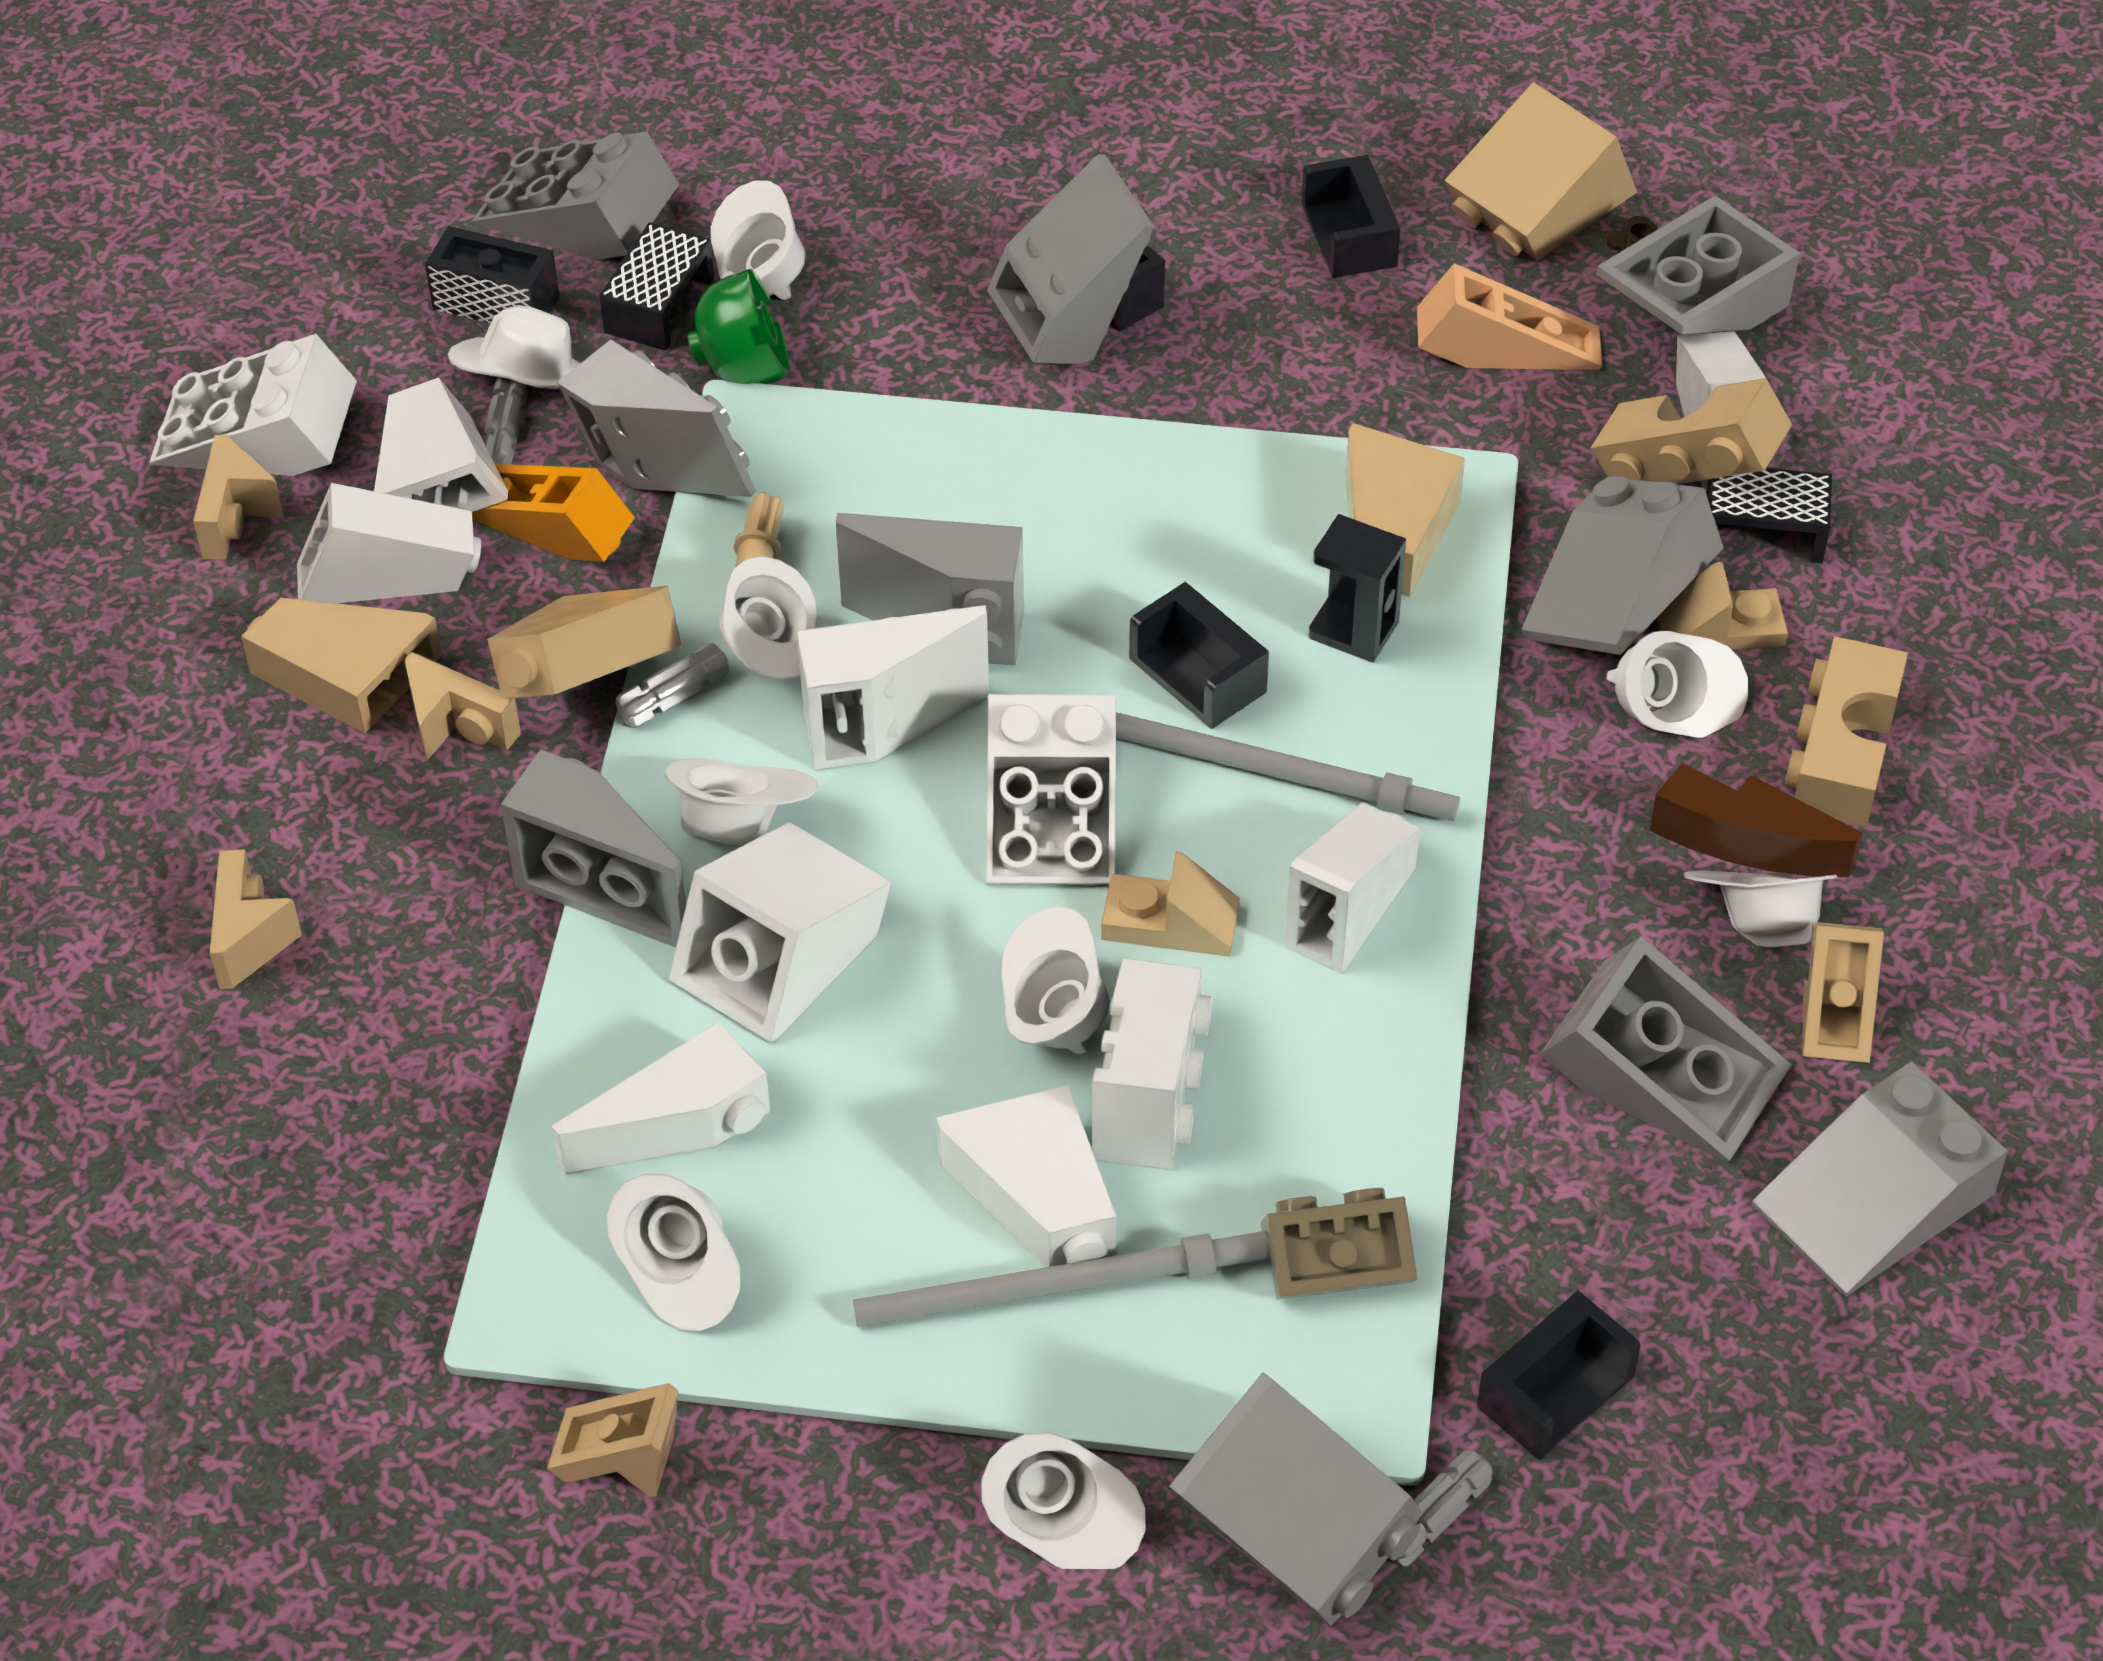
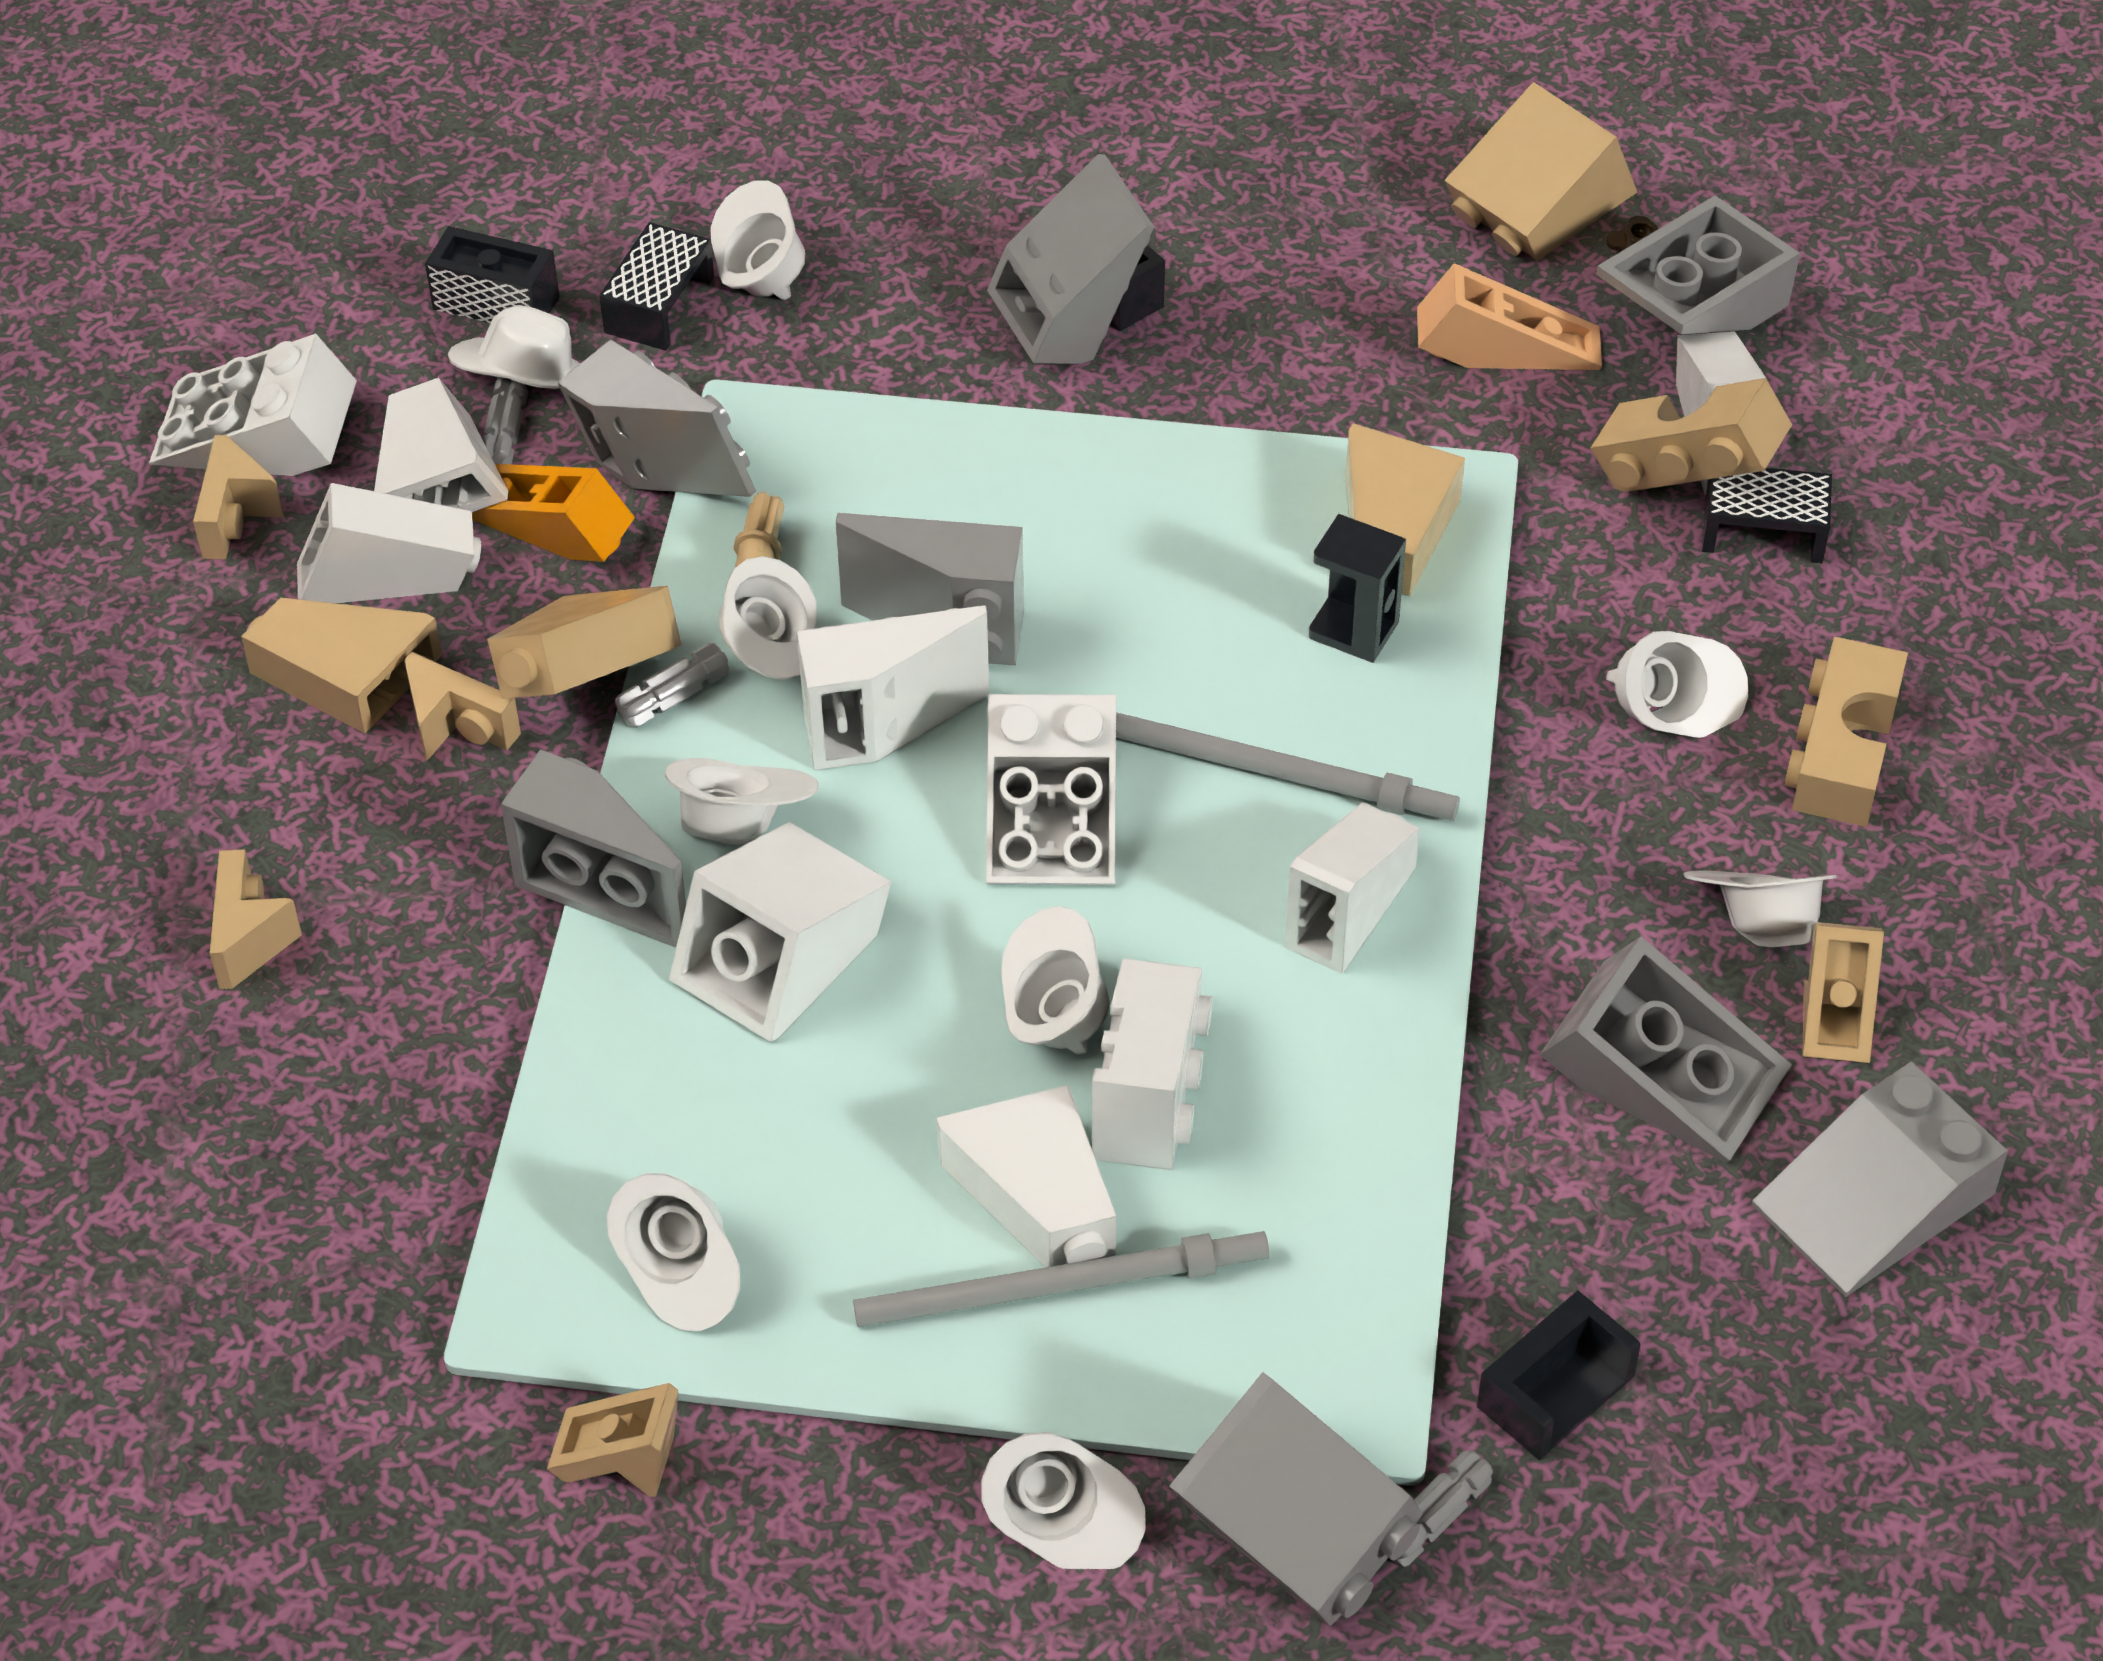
light grey slope [471,131,679,260] -> none
white slope [551,1022,770,1173] -> none
green cylinder [688,269,791,384] -> none
tan slope [1101,852,1240,956] -> none
black panel [1129,581,1269,729] -> none
dark tan bracket [1261,1188,1418,1300] -> none
black panel [1301,155,1400,278] -> none
light grey slope [1521,476,1724,655] -> none
reddish brown slope [1650,763,1863,877] -> none
tan slope [1656,562,1788,650] -> none

